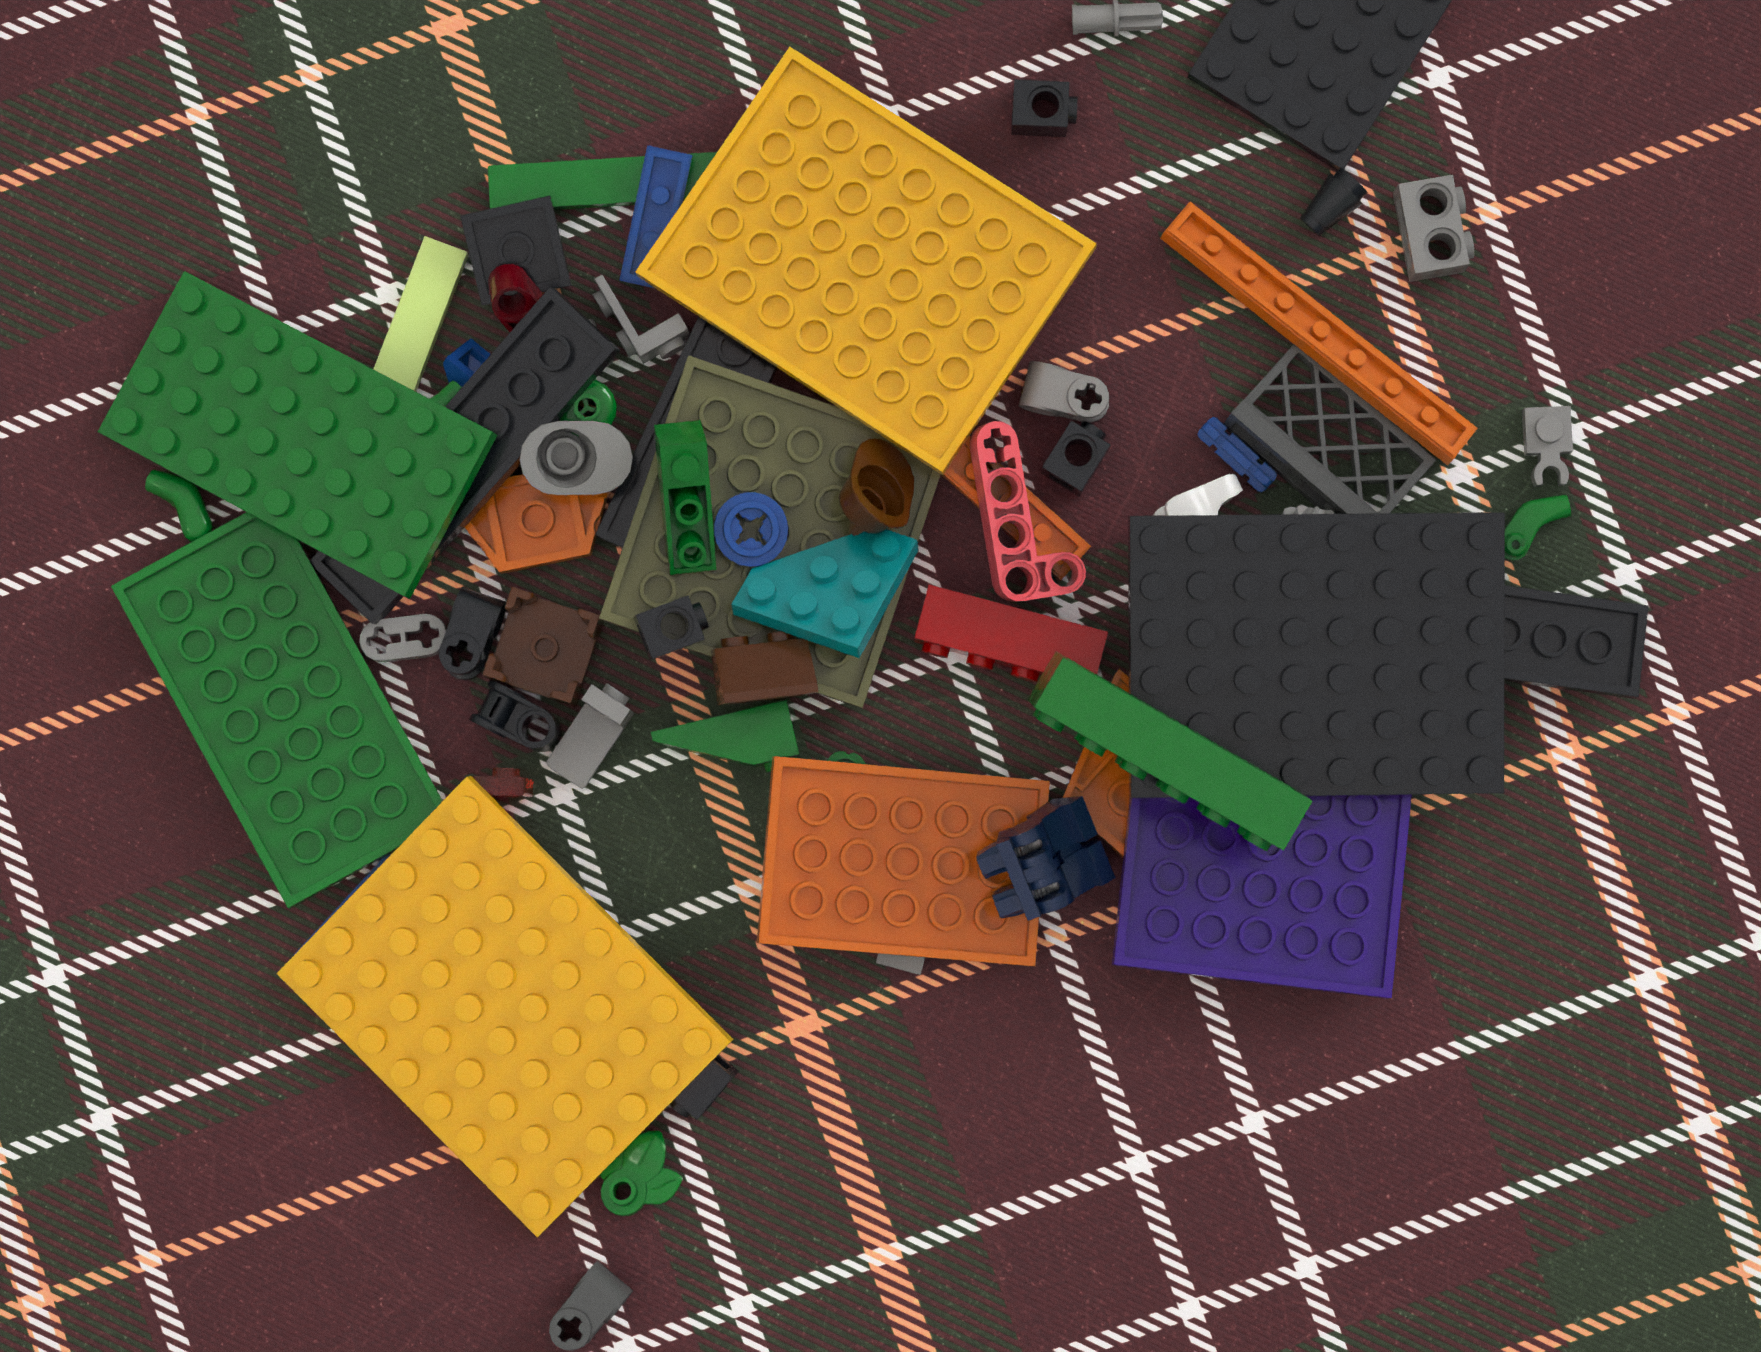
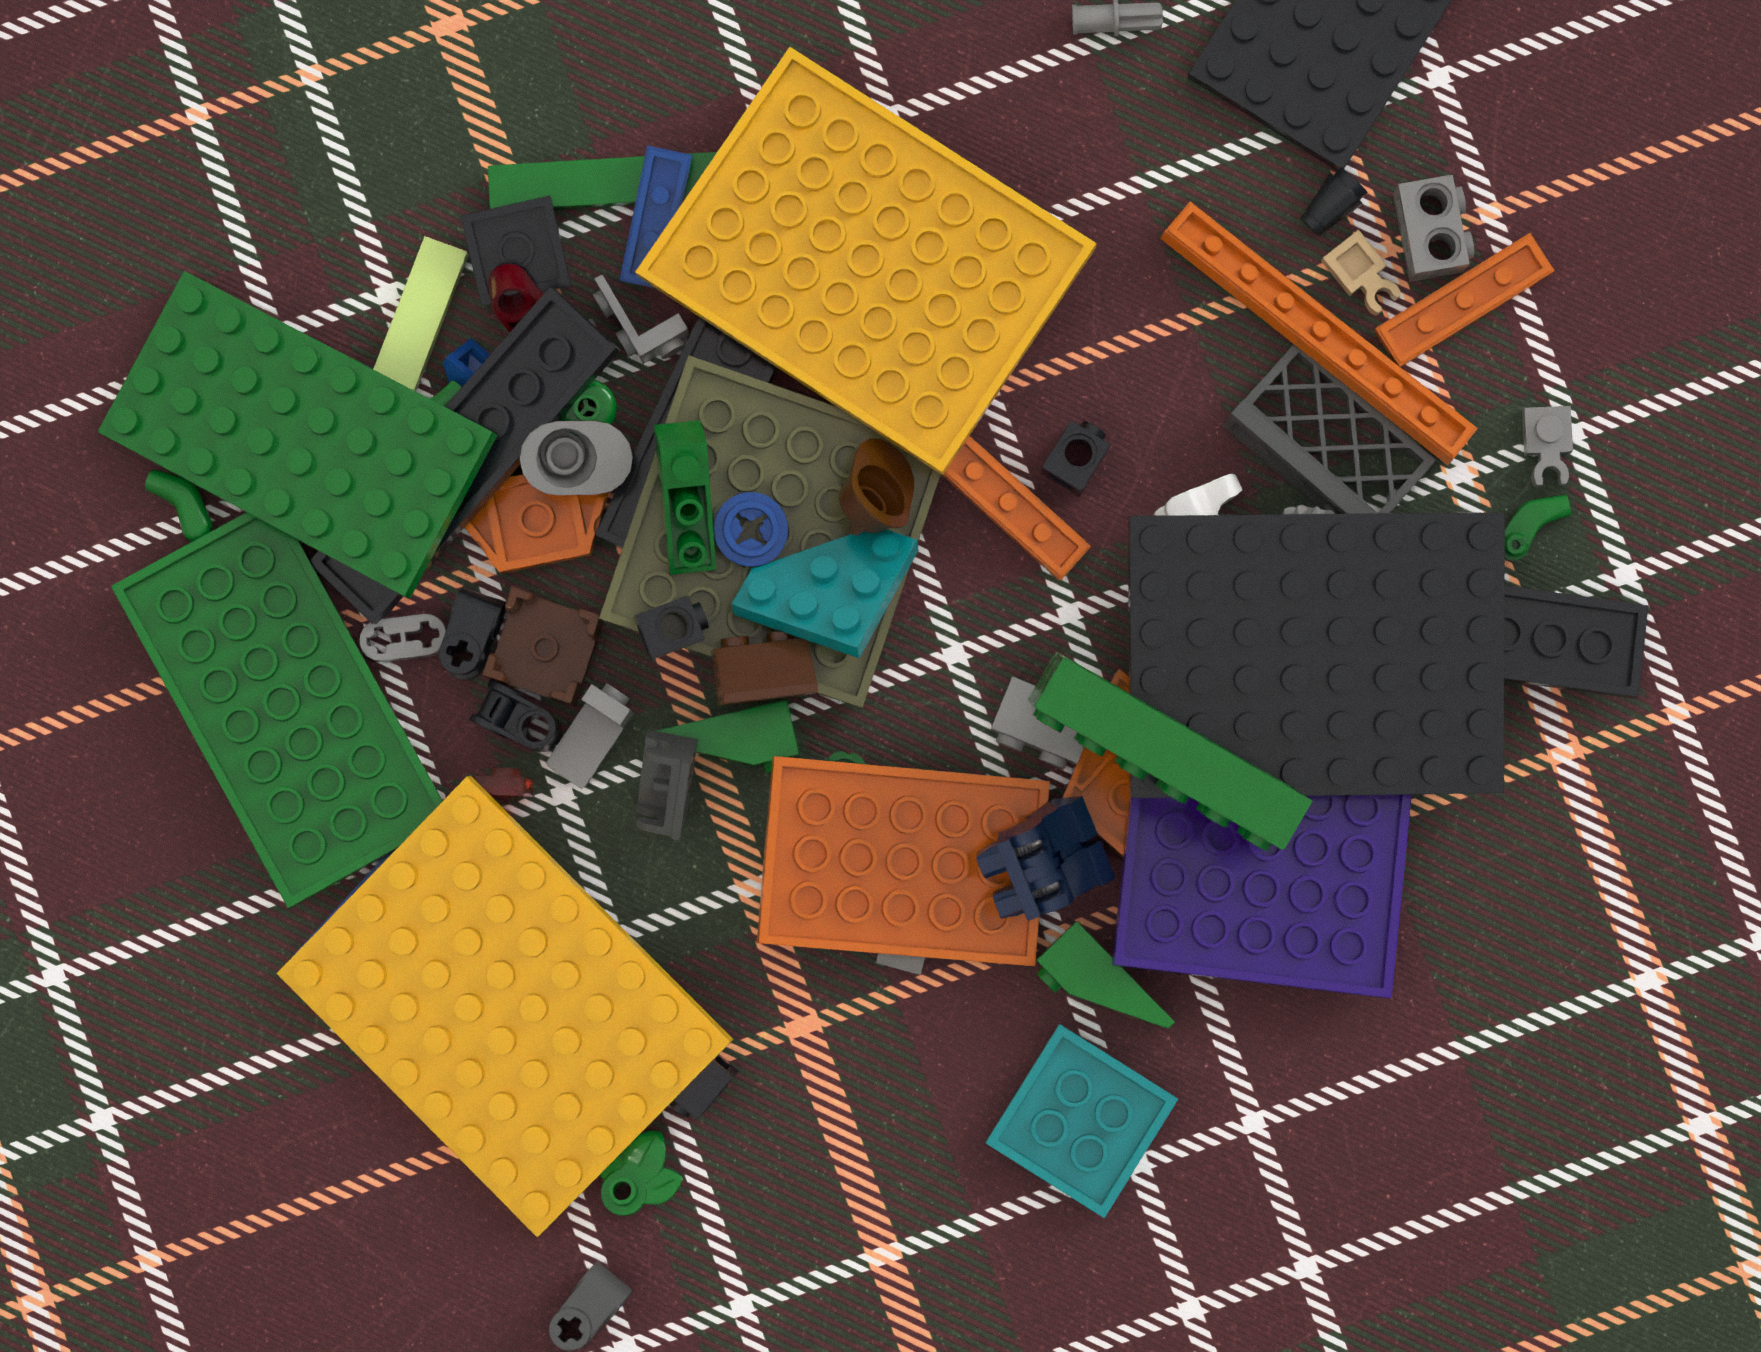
red brick [914,585,1108,682] -> none
coral beam [970,421,1086,602] -> none
black brick [1011,79,1078,137] -> none
light grey piece [1018,361,1109,423] -> none
blue axle [1197,417,1277,493] -> none
none -> dark grey hinge [635,730,698,841]
none -> teal plate [985,1024,1178,1218]
none -> light grey brick [990,676,1084,770]
none -> green slope [1036,921,1175,1029]
none -> tan plate [1321,230,1401,316]
none -> orange tile [1374,233,1555,367]

